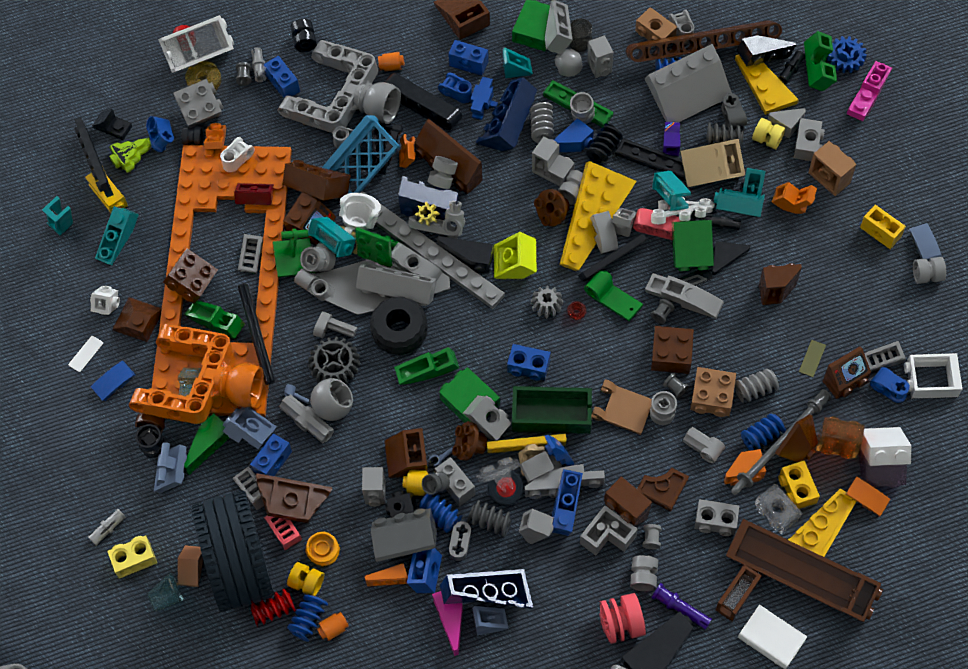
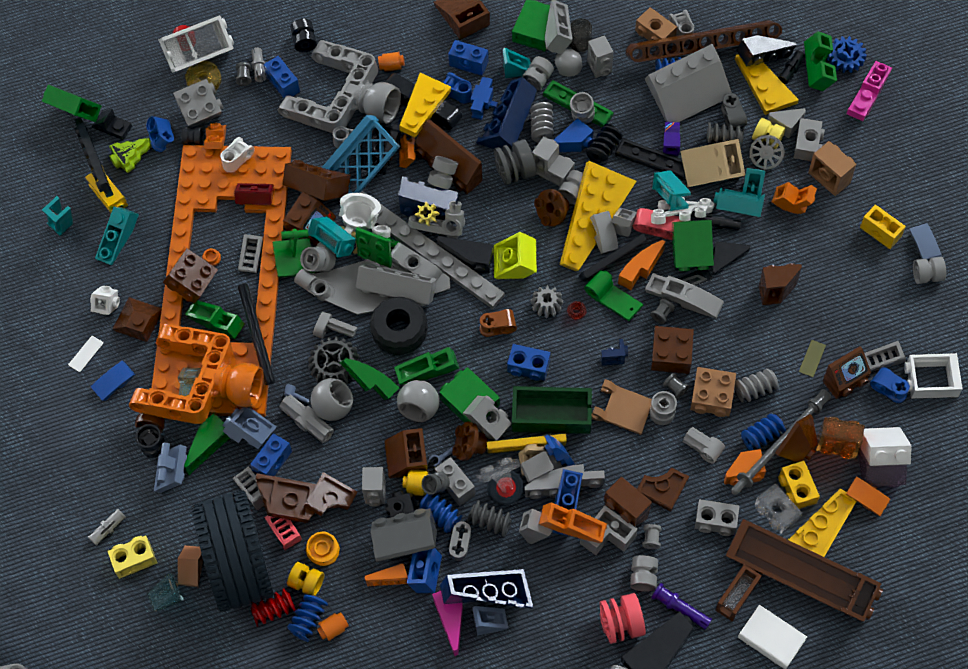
none -> green brick [42,85,102,122]
none -> orange plate [202,248,221,266]
none -> tile [304,472,357,516]
none -> green slope [340,358,399,400]
none -> white tile [372,225,391,238]
none -> light grey wheel [397,380,439,422]
none -> yellow wing [399,73,451,138]
none -> dark orange piece [479,309,517,337]
none -> dark grey wheel [494,139,537,185]
none -> light grey wheel [522,56,554,91]
none -> orange slope [539,502,607,543]
none -> dark blue bracket [601,339,628,366]
none -> orange slope [618,240,666,290]
none -> light grey wheel [750,135,784,170]

